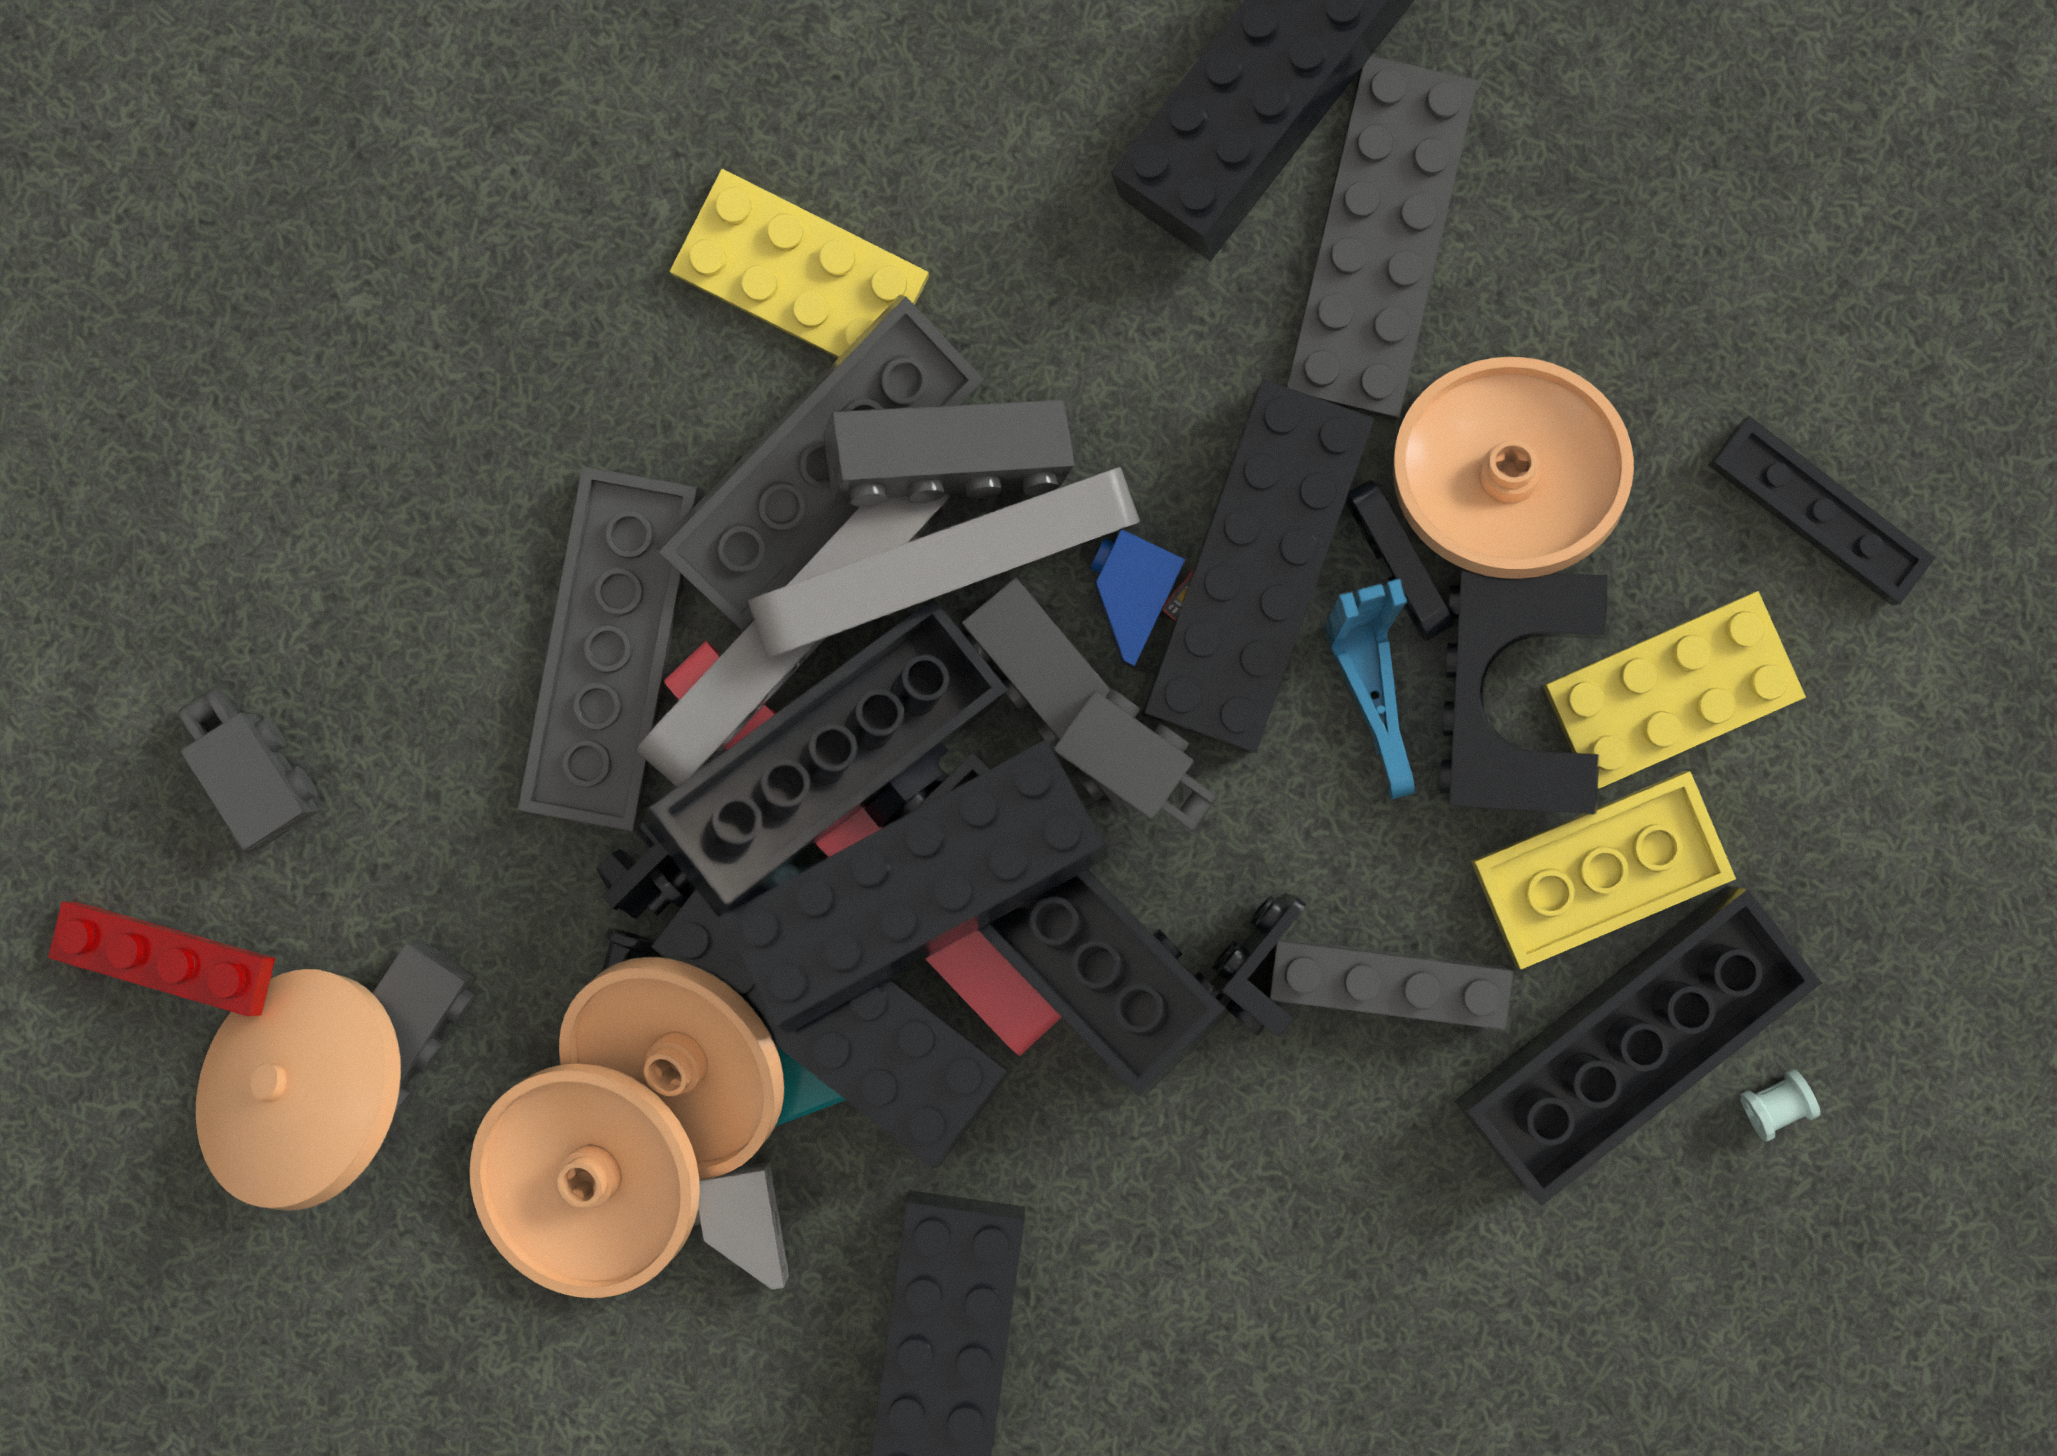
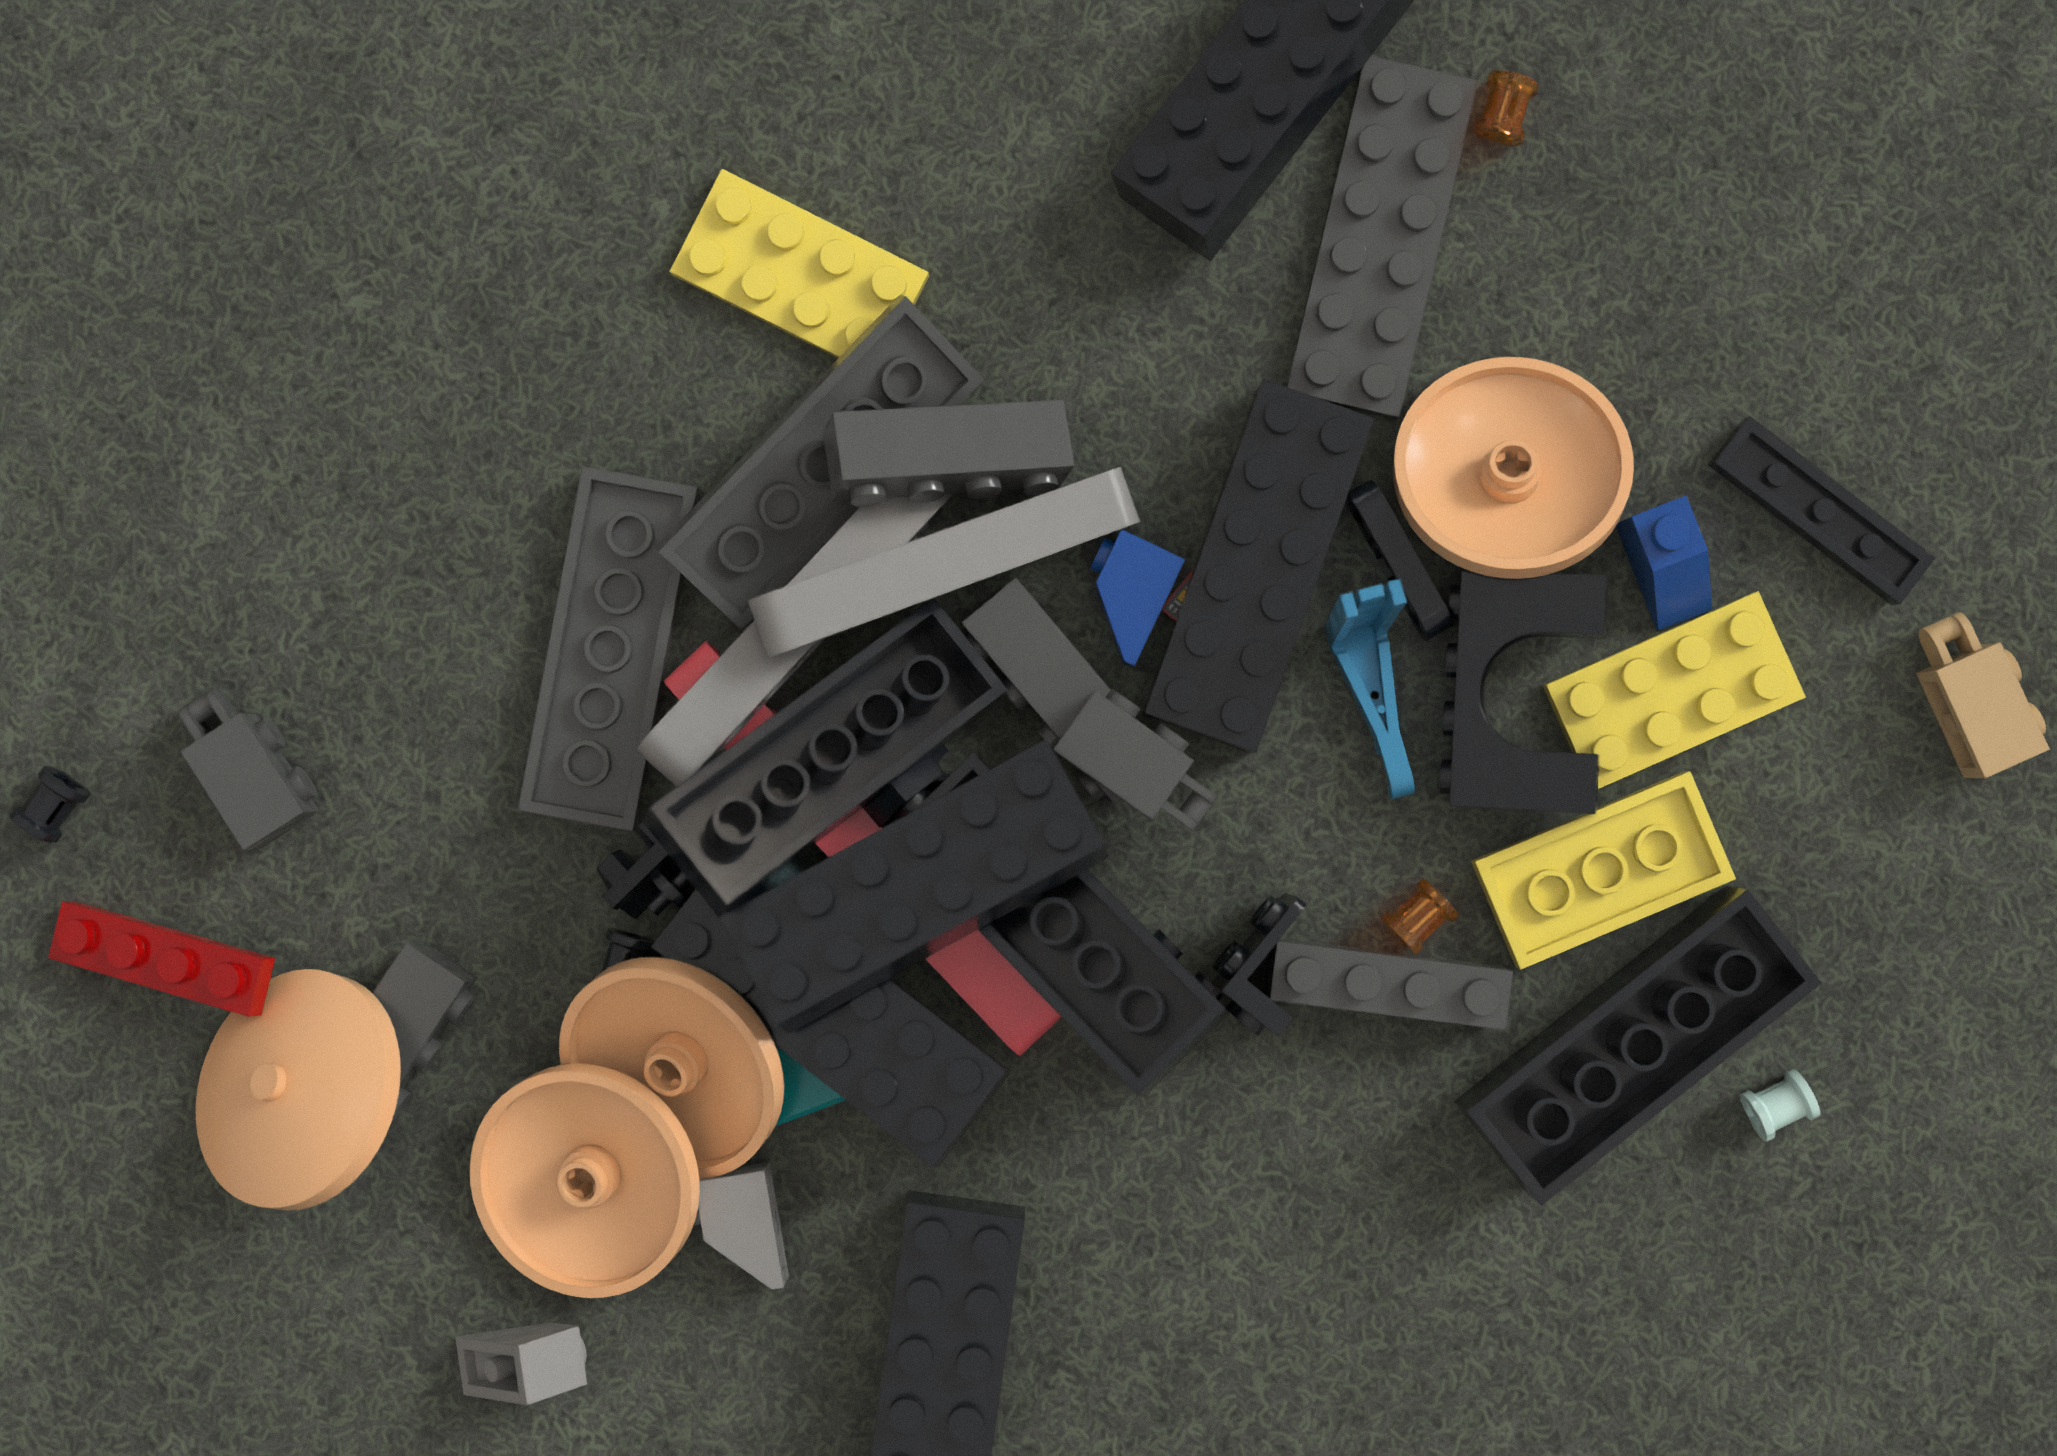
none -> black bush [9,766,91,843]
none -> light grey slope [455,1322,587,1405]
none -> clear orange bush [1381,878,1459,955]
none -> clear orange bush [1472,71,1539,146]
none -> blue slope [1616,496,1712,631]
none -> tan brick [1916,612,2050,778]

